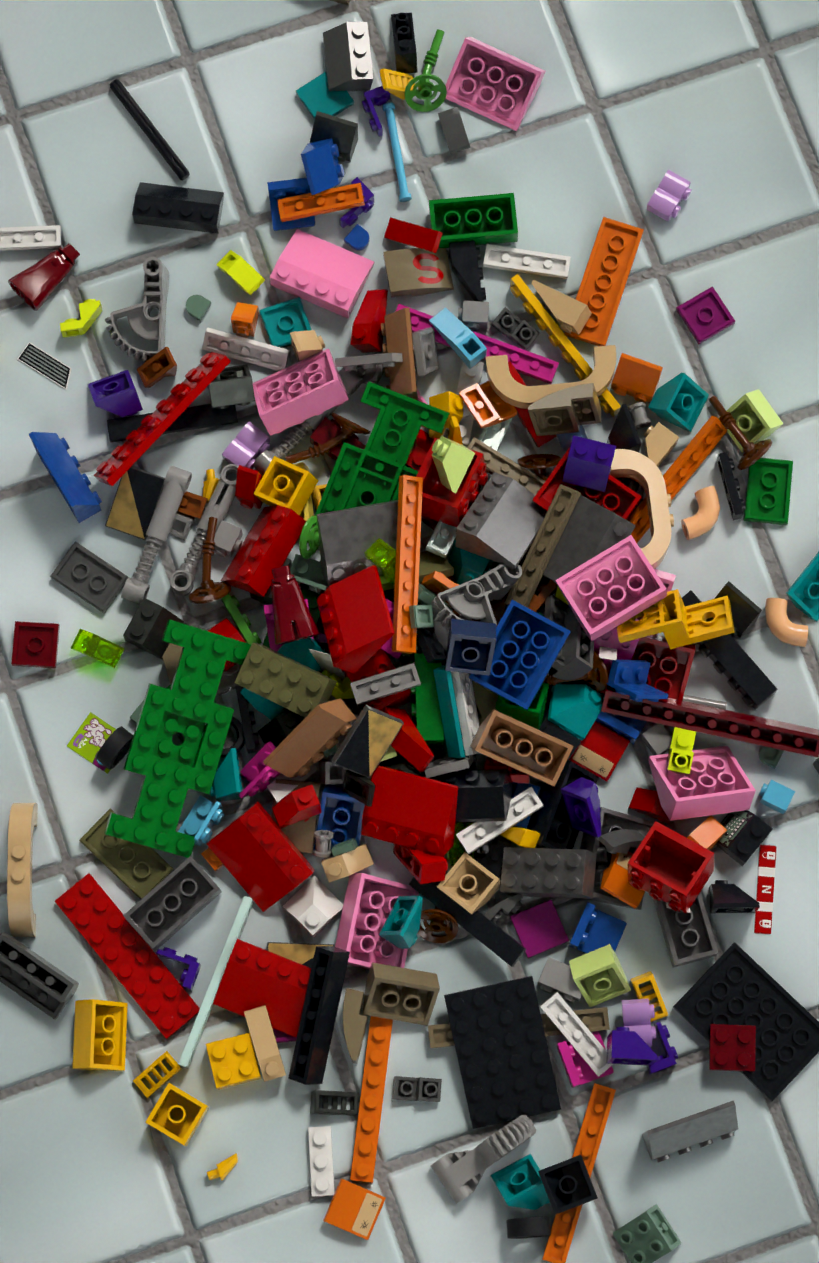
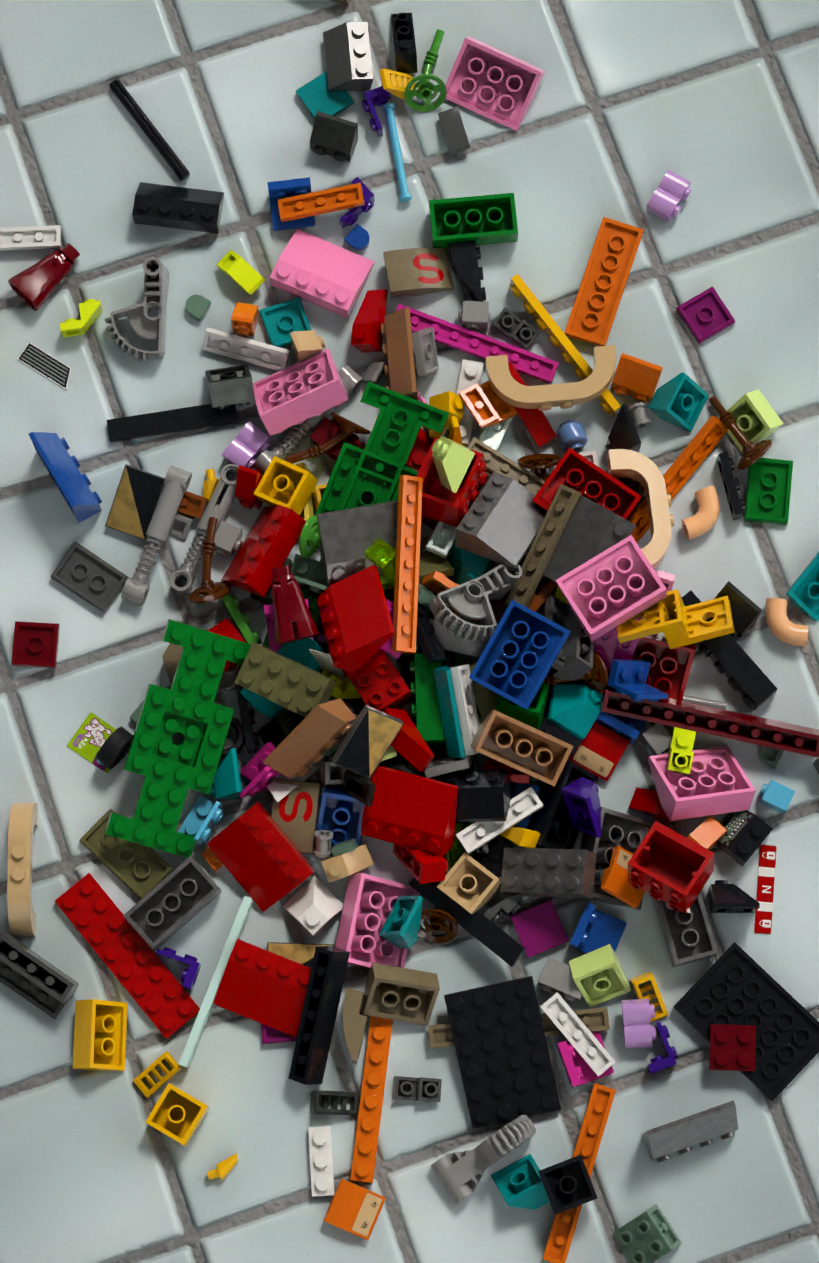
clear neon green slope [71,629,124,668] -> none
dark purple slope [88,370,143,417] -> none
red plate [94,352,231,486] -> none
pearl dark grey slope [123,597,184,660] -> none
dark orange slope [137,347,177,388] -> none
yellow brick [206,1032,262,1090] -> none
tan slope [244,1005,286,1082] -> none
red slope [272,784,322,829] -> none
blue slope [301,138,344,195] -> none
light grey wing [335,353,403,371] -> none
light grey plate [350,663,421,706] -> none
red tile [384,217,443,253] -> none
sand green tile [409,605,434,629] -> none
medium azure slope [429,307,487,369] -> none
dark blue slope [445,619,496,676] -> none
white plate [483,244,571,279] -> none
black tyre [506,1217,551,1239] -> none
dark tan slope [528,383,601,436] -> none
tan slope [532,280,592,335] -> none
dark purple slope [562,435,616,493] -> none
dark grey slope [598,829,645,854] -> none
white sticker [599,647,617,660] -> none
dark purple slope [606,1027,657,1066] -> none
tan slope [644,422,679,467] -> none

